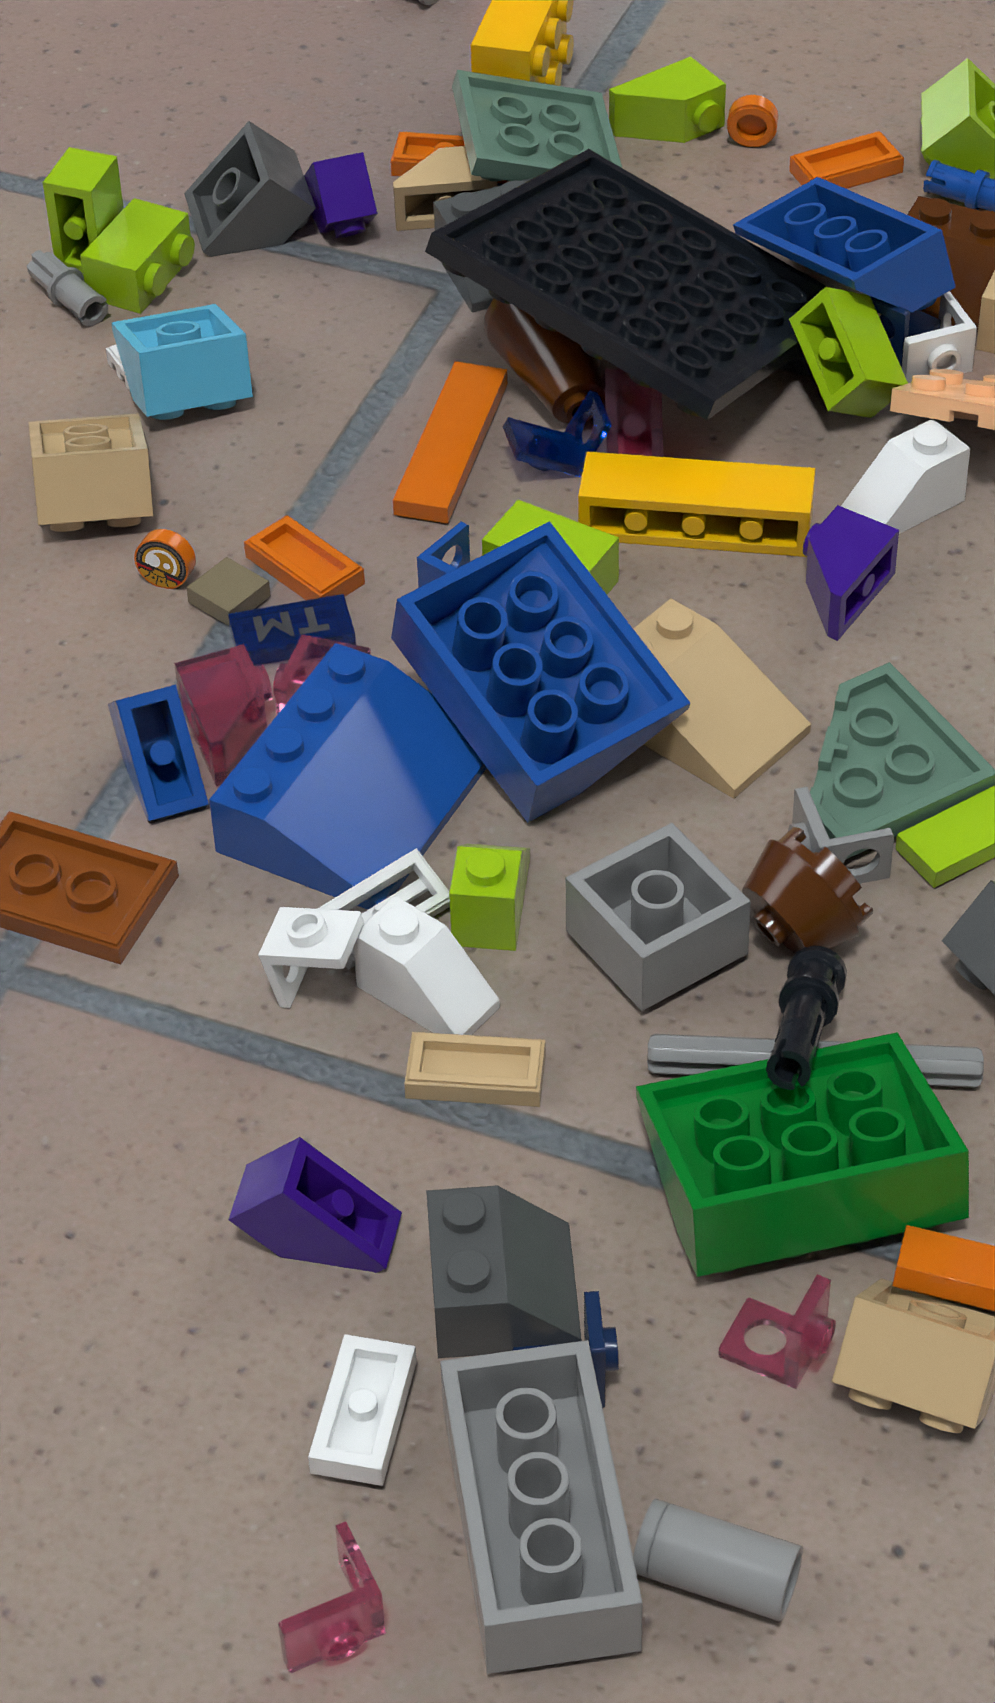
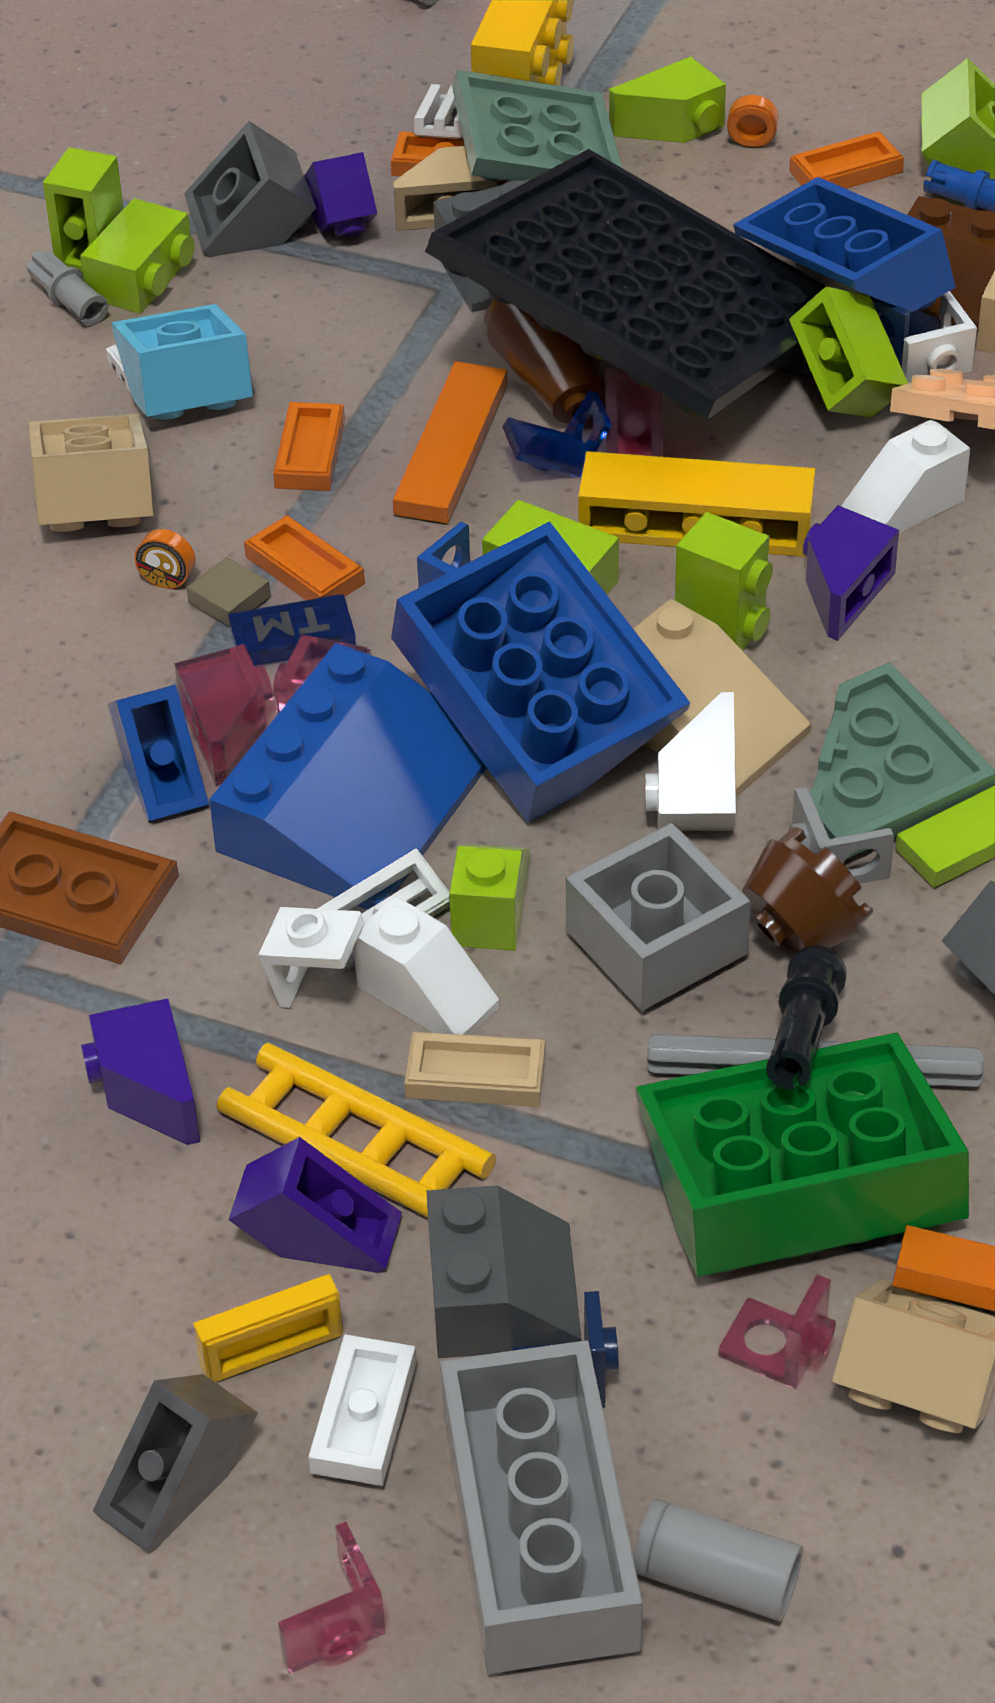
none -> dark purple slope [81,998,200,1145]
none -> flat silver slope [92,1374,258,1551]
none -> yellow tile [193,1273,343,1382]
none -> yellow bar [216,1042,496,1218]
none -> orange tile [273,402,345,491]
none -> white tile [414,84,463,140]
none -> white slope [645,692,736,831]
none -> lime brick [675,512,773,651]

